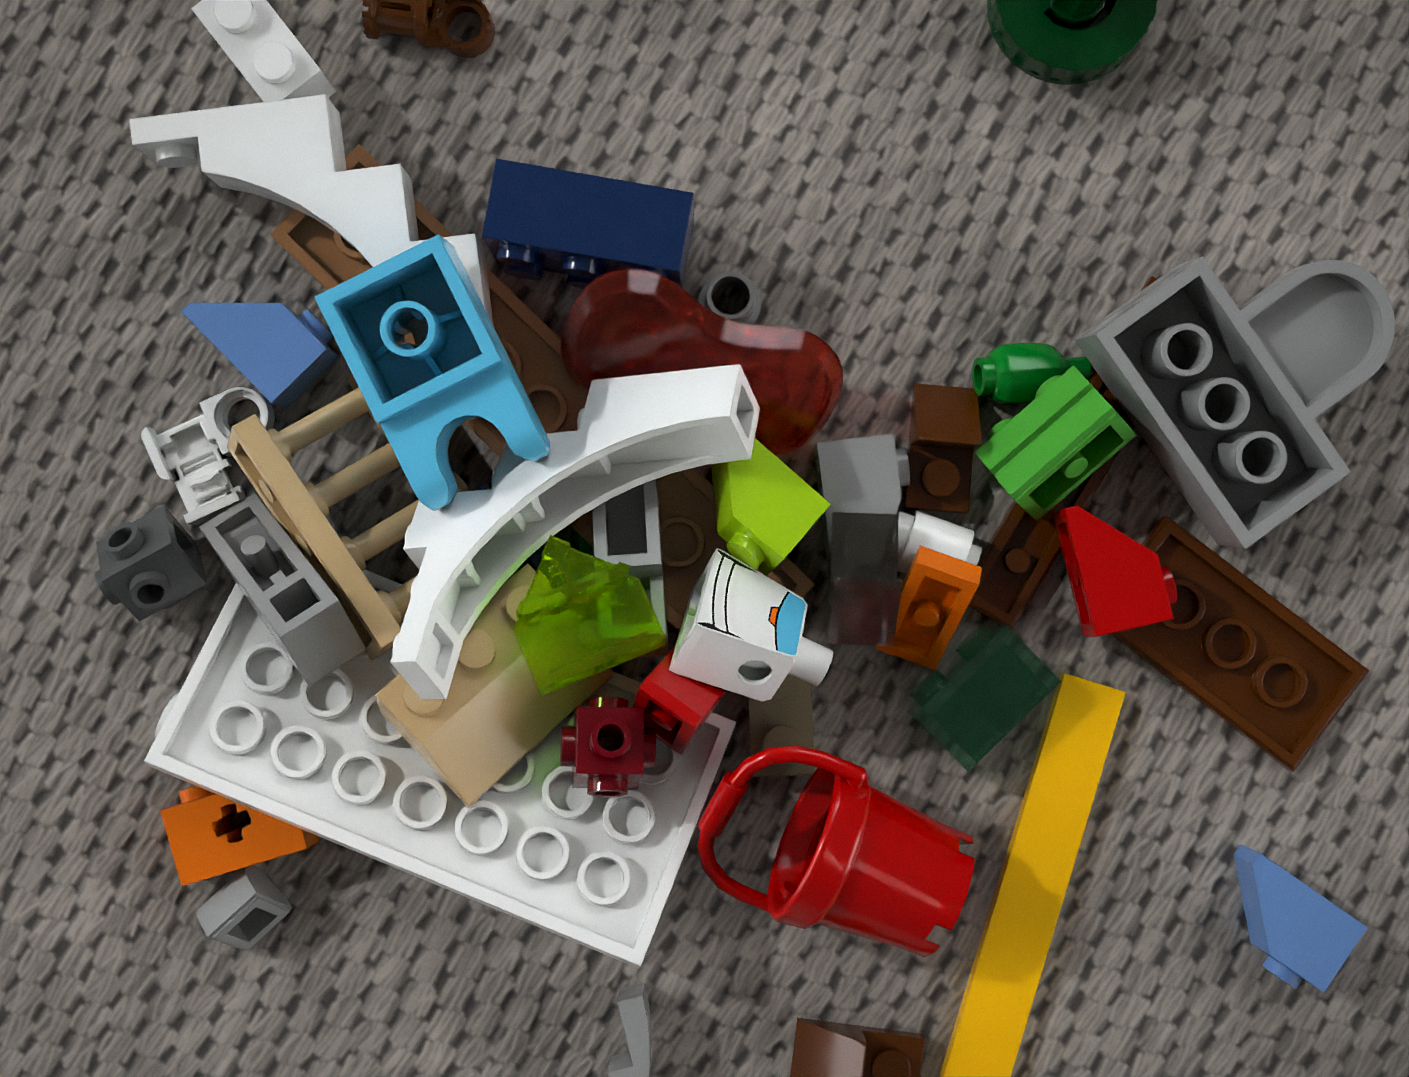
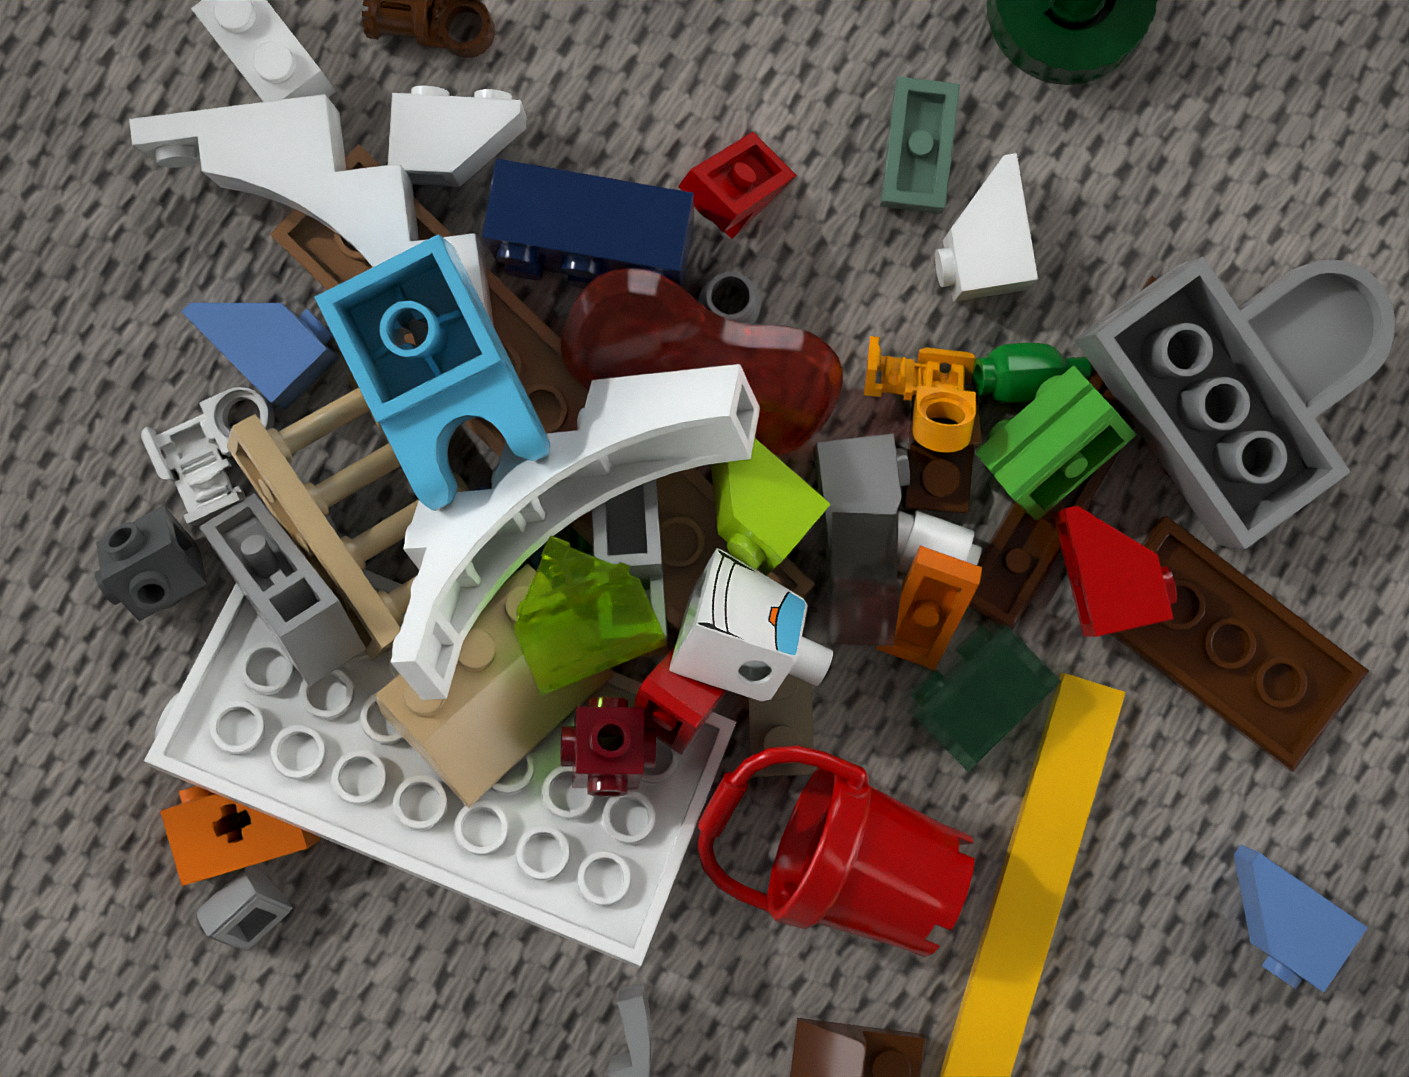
none -> white slope [388,86,527,187]
none -> red slope [678,132,797,239]
none -> light orange piece [864,336,976,452]
none -> sand green plate [880,76,960,214]
none -> white slope [935,153,1038,302]

